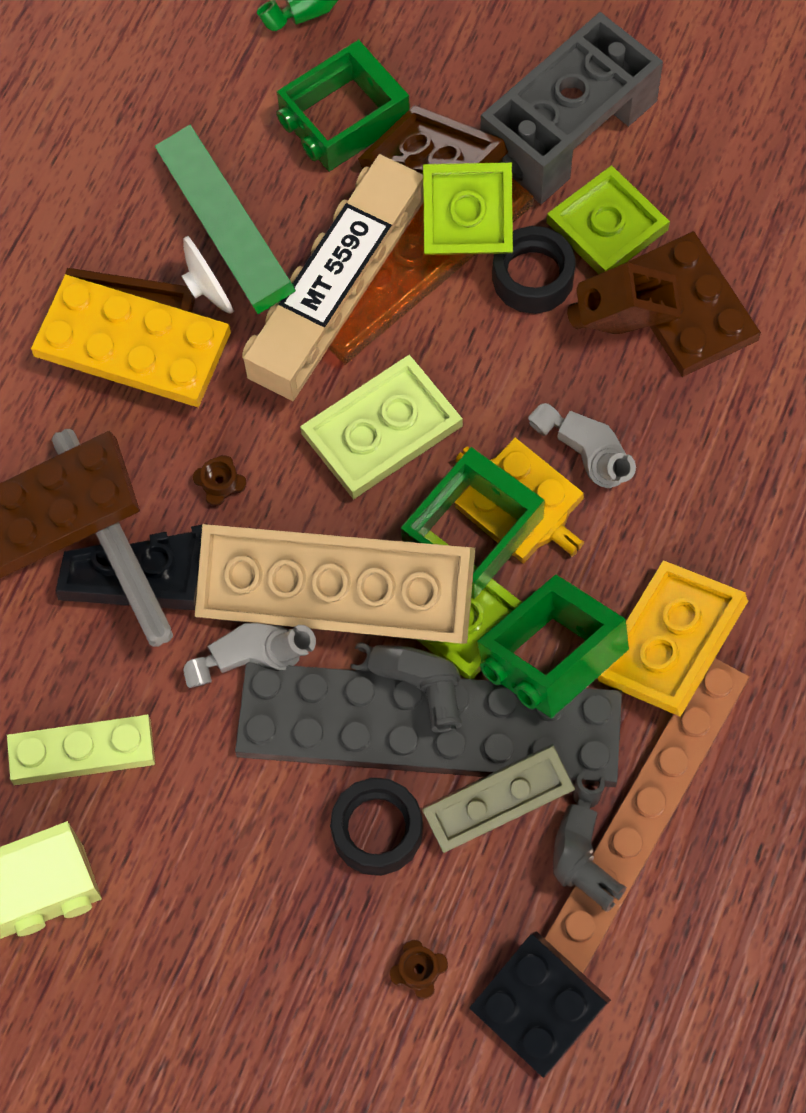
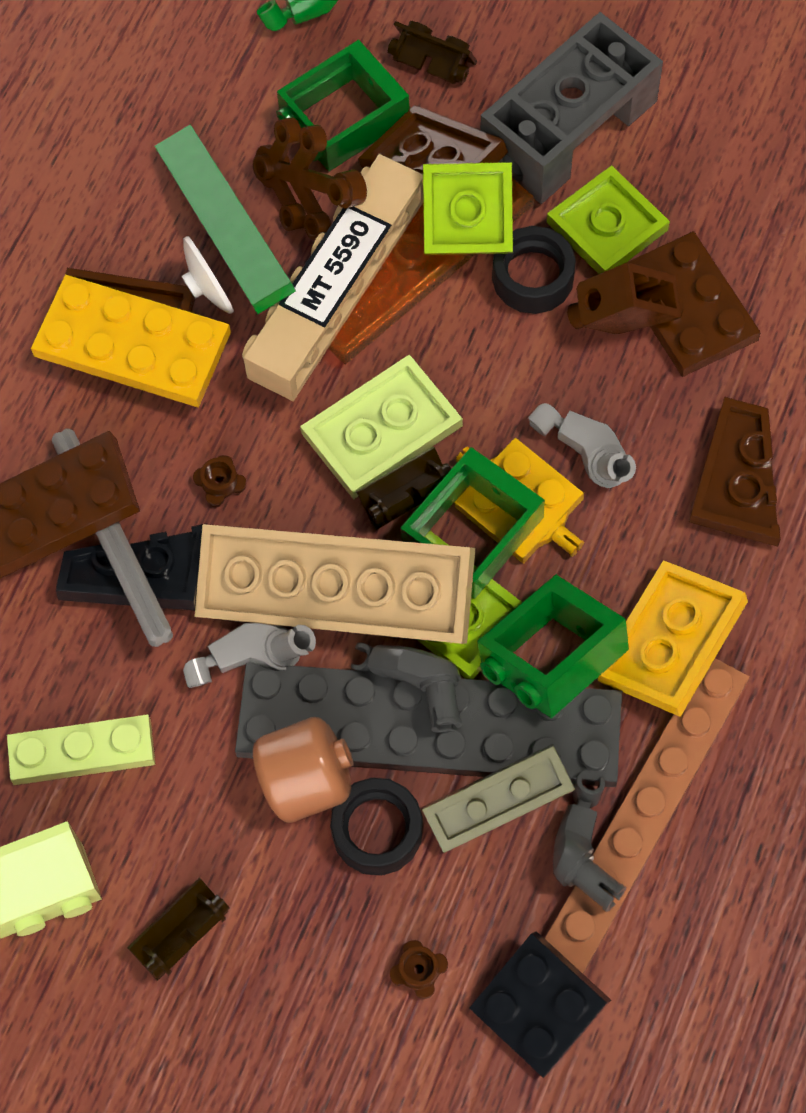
none -> dark brown hinge [127,878,230,981]
none -> reddish brown plant [253,117,367,240]
none -> nougat head [253,717,353,823]
none -> dark brown hinge [356,447,451,530]
none -> dark brown hinge [387,21,477,84]
none -> reddish brown wing [689,397,781,547]

